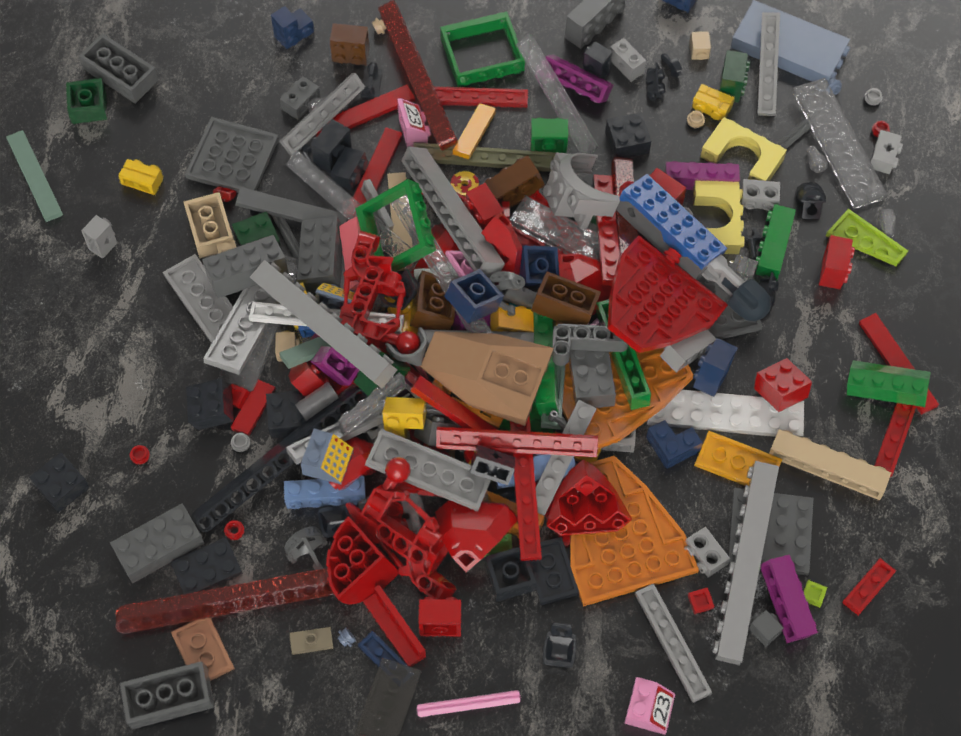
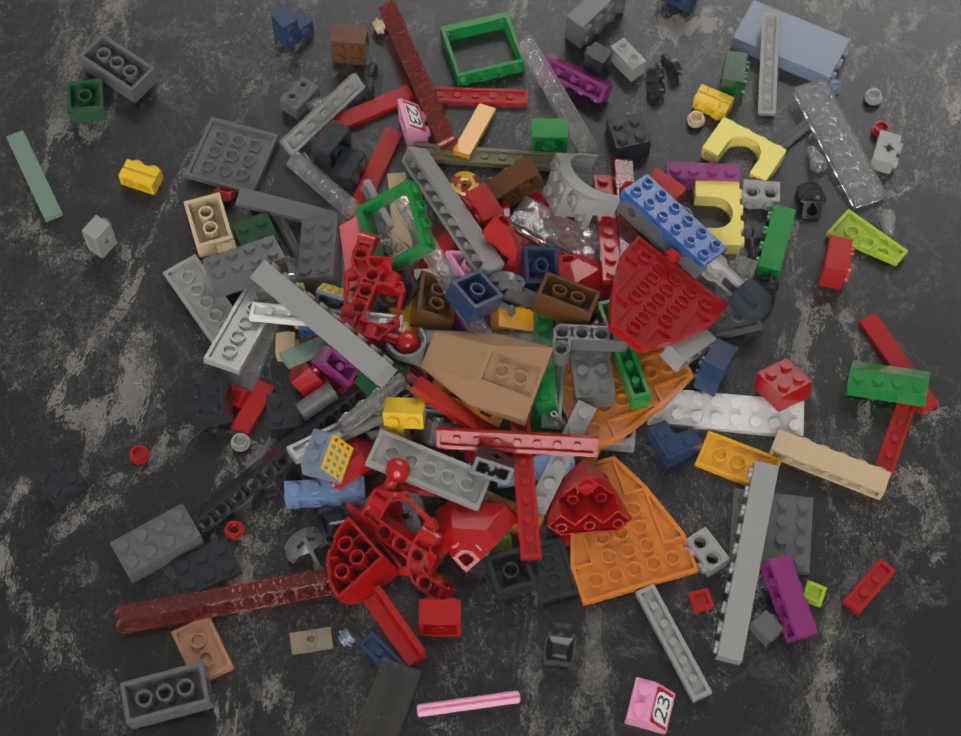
tan brick [690,32,711,60] -> none

